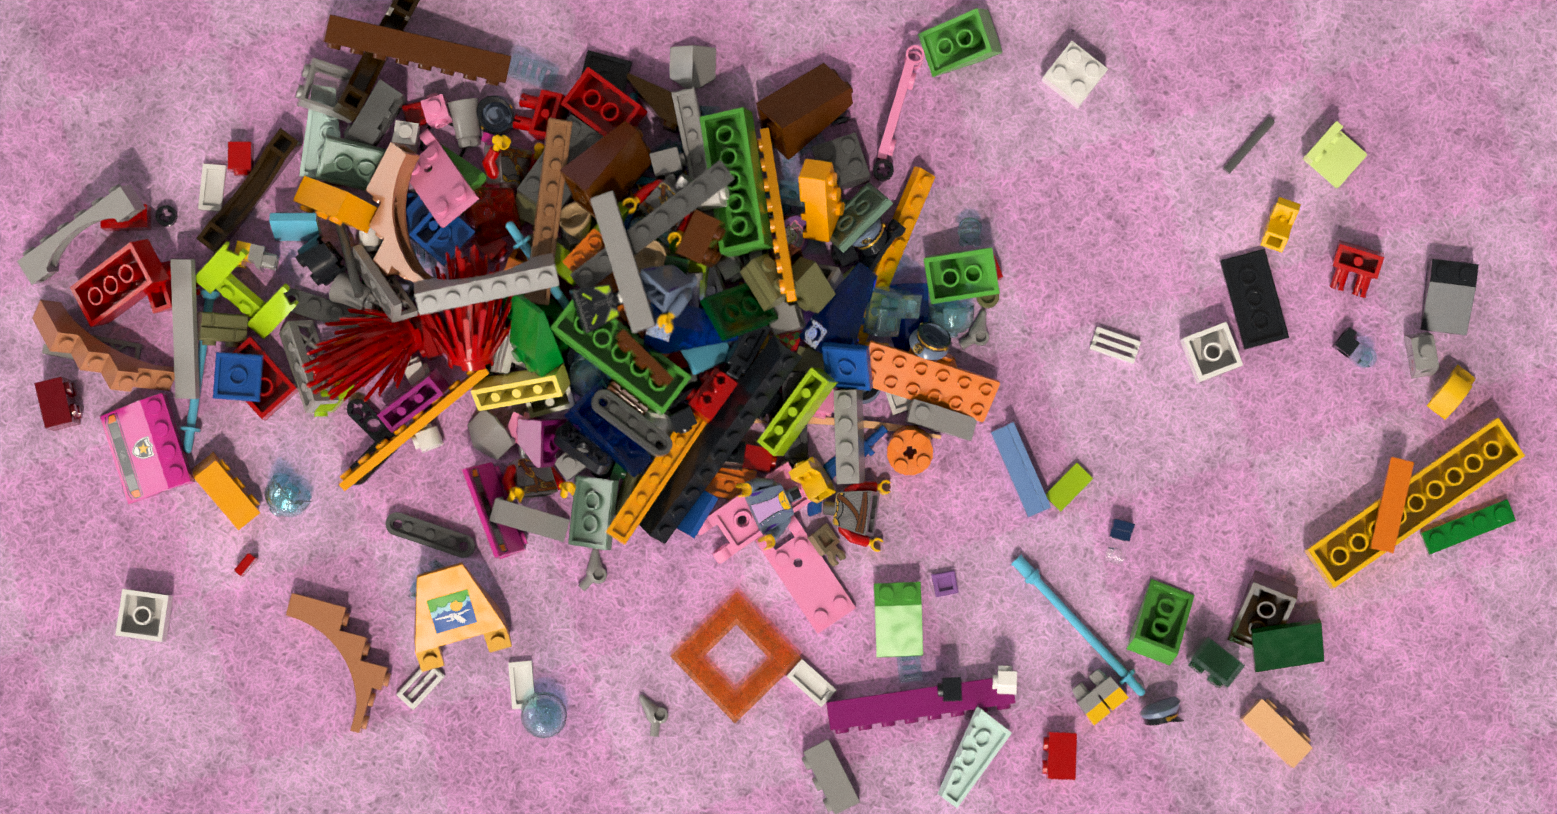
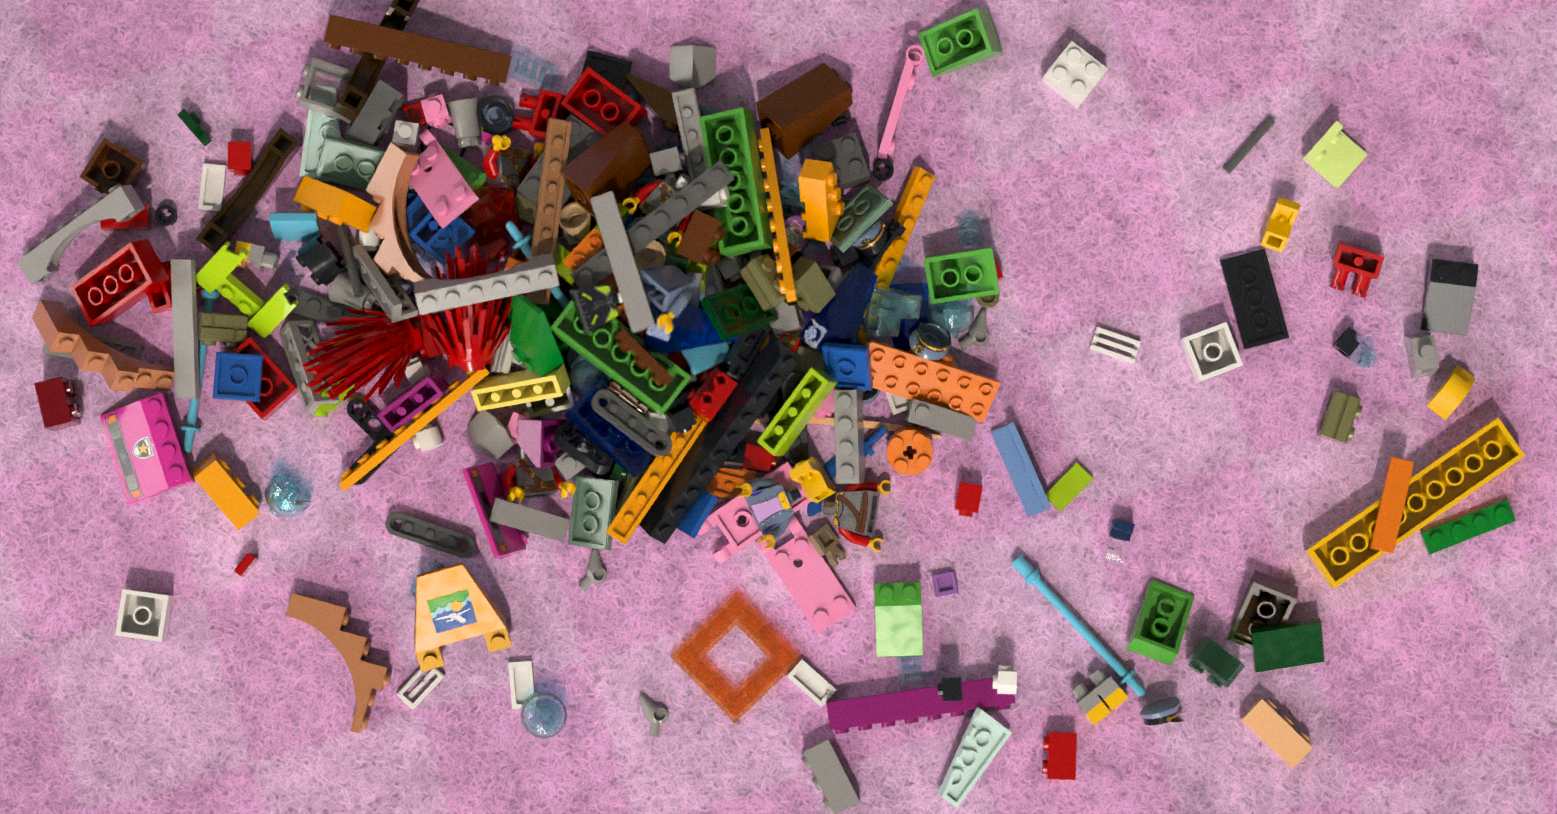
none -> reddish brown brick [80,138,148,195]
none -> dark green plate [177,109,212,146]
none -> red brick [954,482,983,517]
none -> olive brick [1317,391,1362,444]

